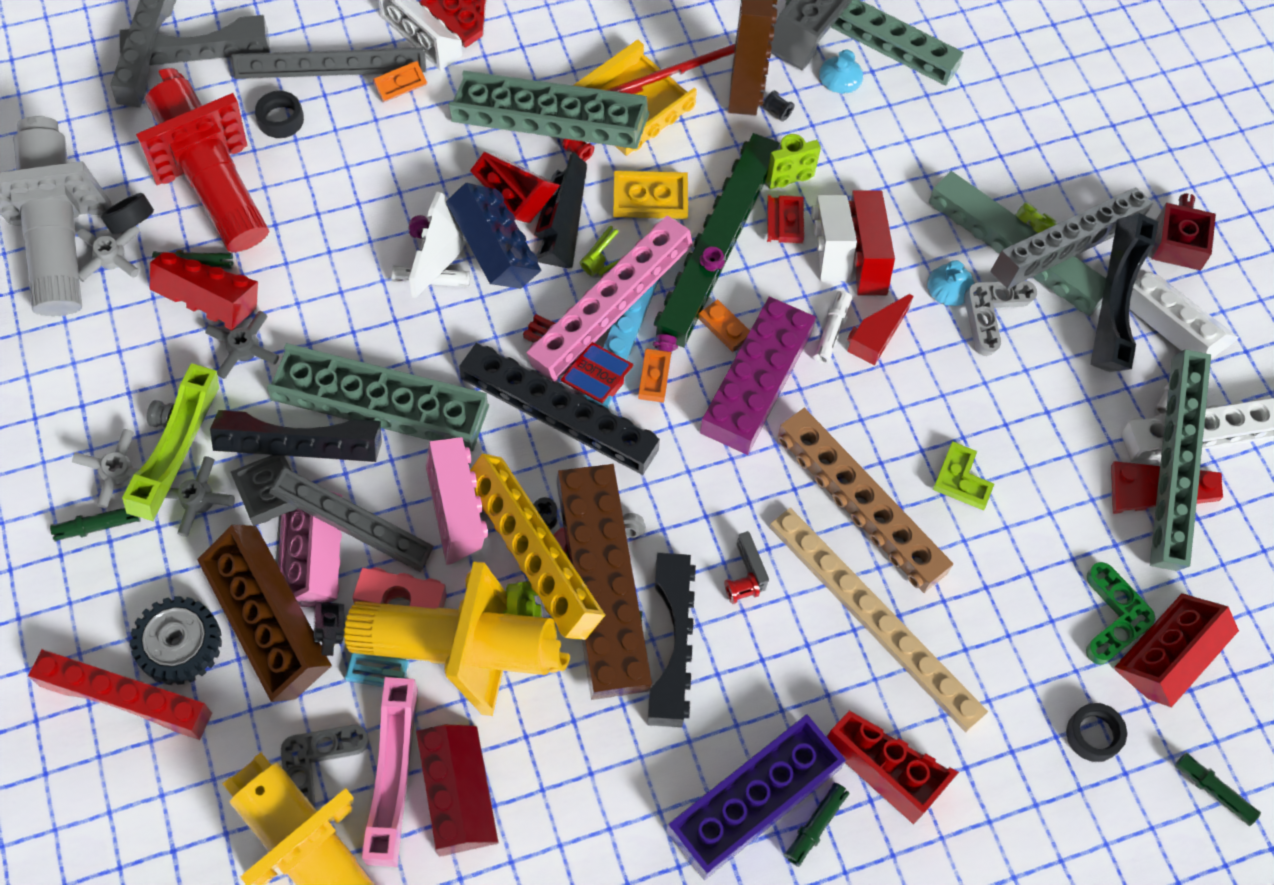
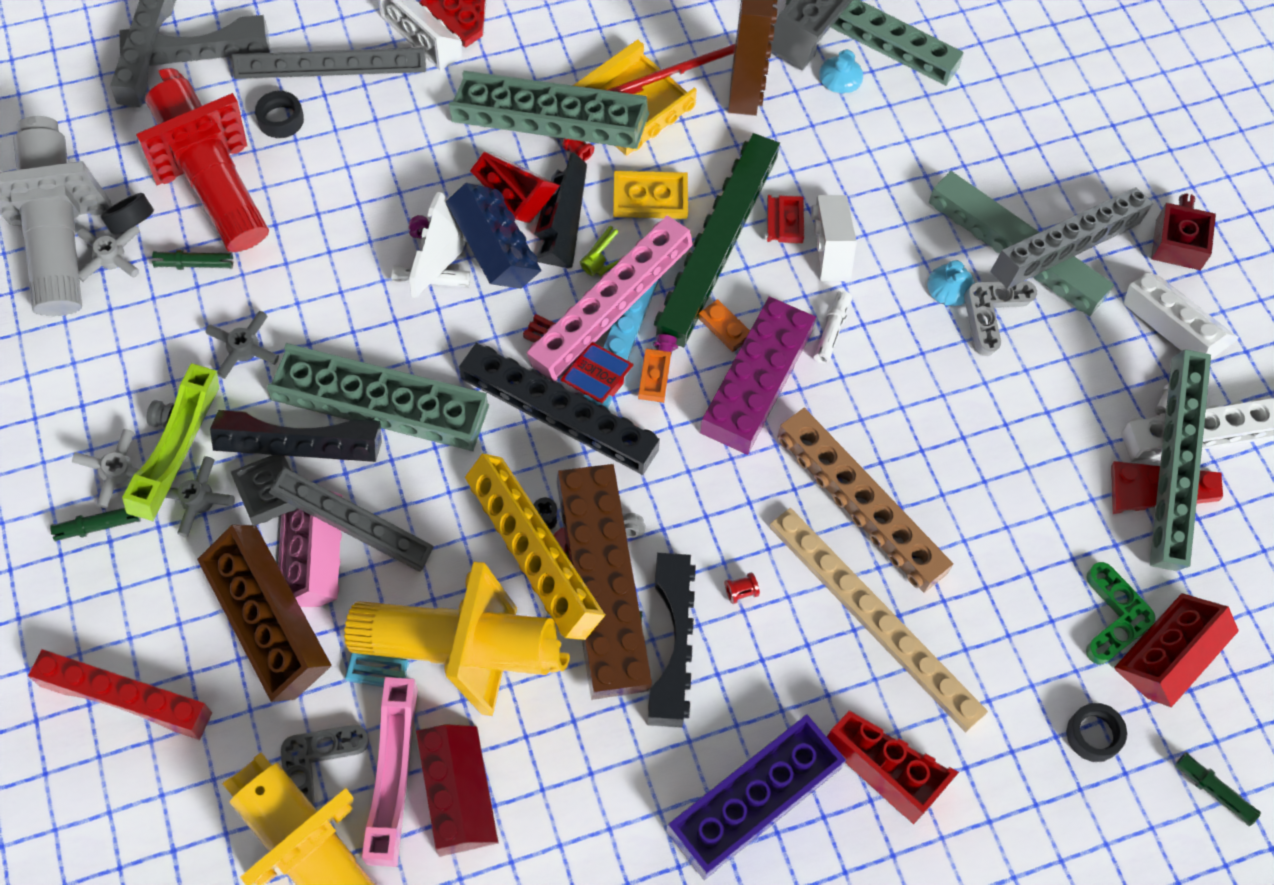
wheel [130,596,222,685] -> none
red wedge [150,252,258,331] -> none
black hinge [313,601,345,656] -> none
coral arch [352,567,447,608] -> none
orange plate [373,61,427,103] -> none
bright pink slope [426,437,488,565] -> none
lime plate [503,581,542,617] -> none
magenta plate [700,247,725,271] -> none
dark grey tile [736,531,769,592] -> none
black bush [763,90,795,121] -> none
lime plate [766,134,821,189] -> none
dark green pin [784,783,850,867] -> none
red slope [847,294,914,366] -> none
red wedge [848,190,895,296] -> none
lime plate [933,441,994,511] -> none
lime plate [1015,202,1057,233] -> none
black arch [1090,213,1159,372] -> none

